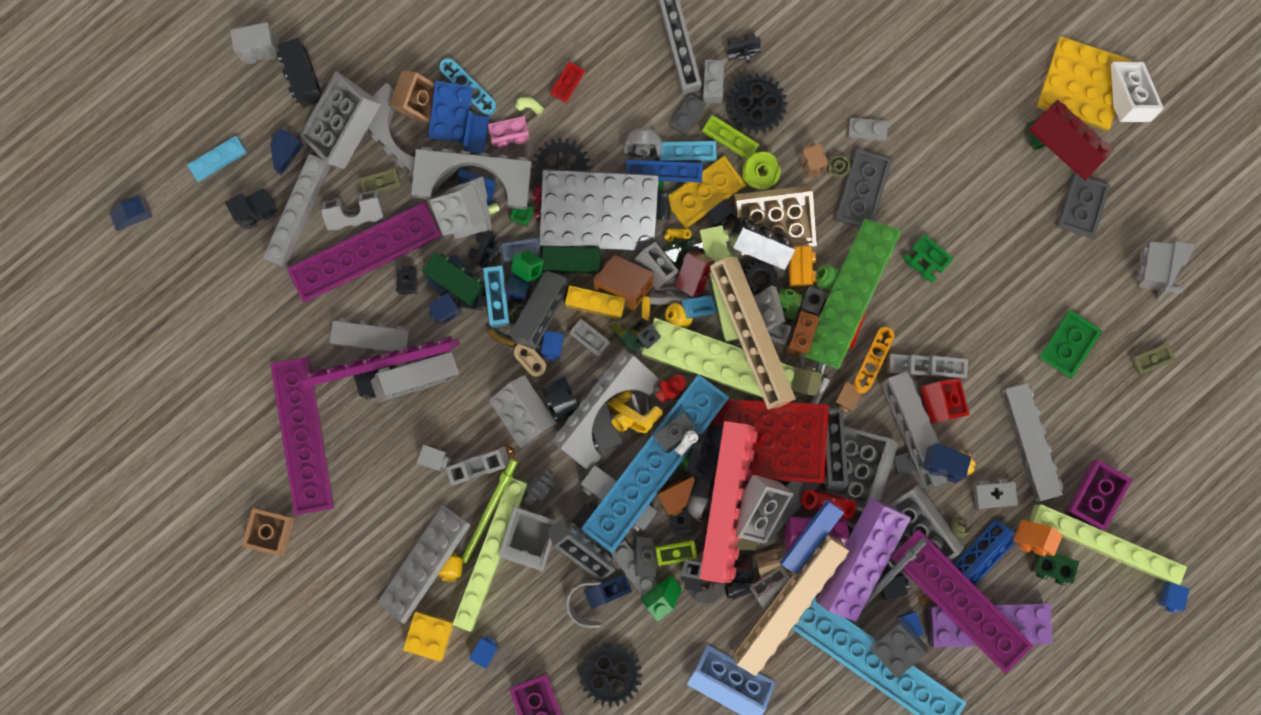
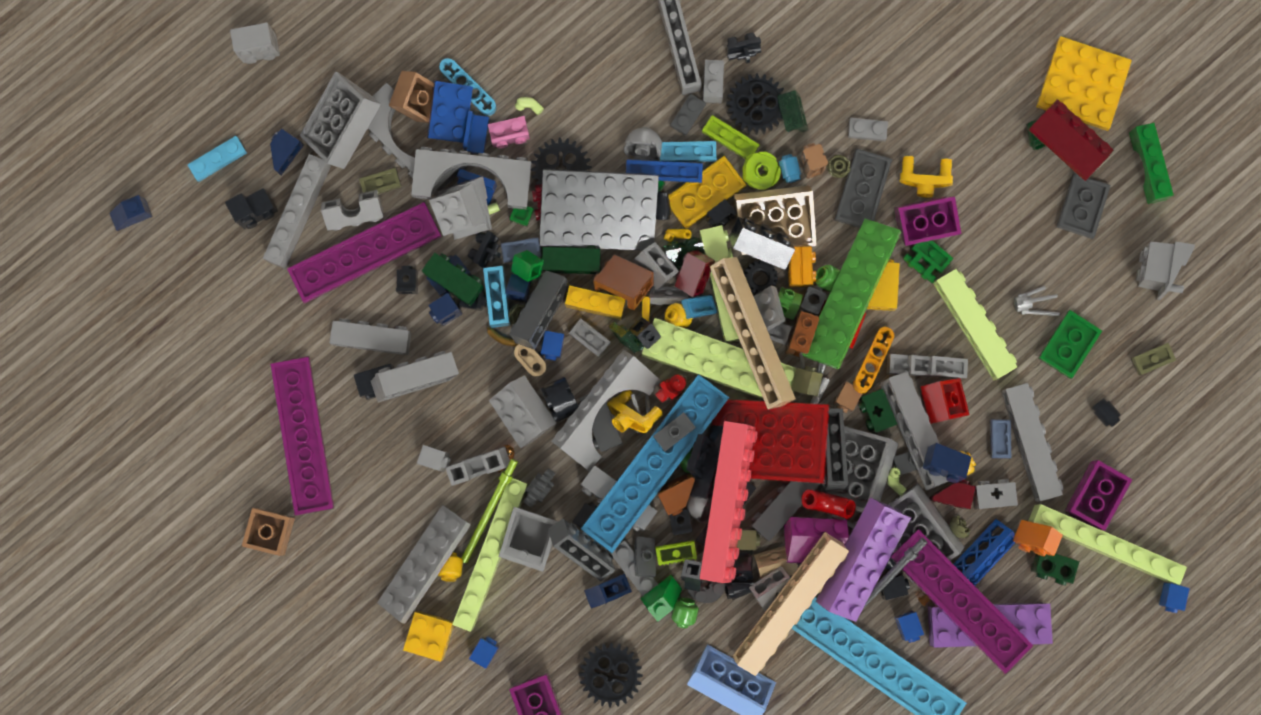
black brick [276,37,322,108] -> none
magenta plate [302,336,460,388] -> none
red plate [550,61,586,104] -> none
light grey piece [566,579,601,628] -> none
white arm [675,430,698,456] -> none
light grey slope [736,475,793,544] -> none
tile [780,500,844,574] -> none
dark grey brick [870,617,928,679] -> none
white slope [1111,62,1164,122] -> none
none -> bright green head [671,598,699,628]
none -> clear green bracket [778,90,809,132]
none -> dark azure brick [779,154,801,183]
none -> dark green brick [858,389,898,434]
none -> yellow slope [867,259,900,311]
none -> yellowish green arm [887,468,907,496]
none -> magenta slope [894,196,962,246]
none -> yellow connector [899,156,953,198]
none -> dark red slope [929,480,975,510]
none -> yellowish green brick [933,269,1017,381]
none -> sand blue plate [990,419,1011,459]
none -> light grey plant [1014,286,1060,316]
none -> black brick [1092,398,1121,427]
none -> green arch [1129,123,1174,204]

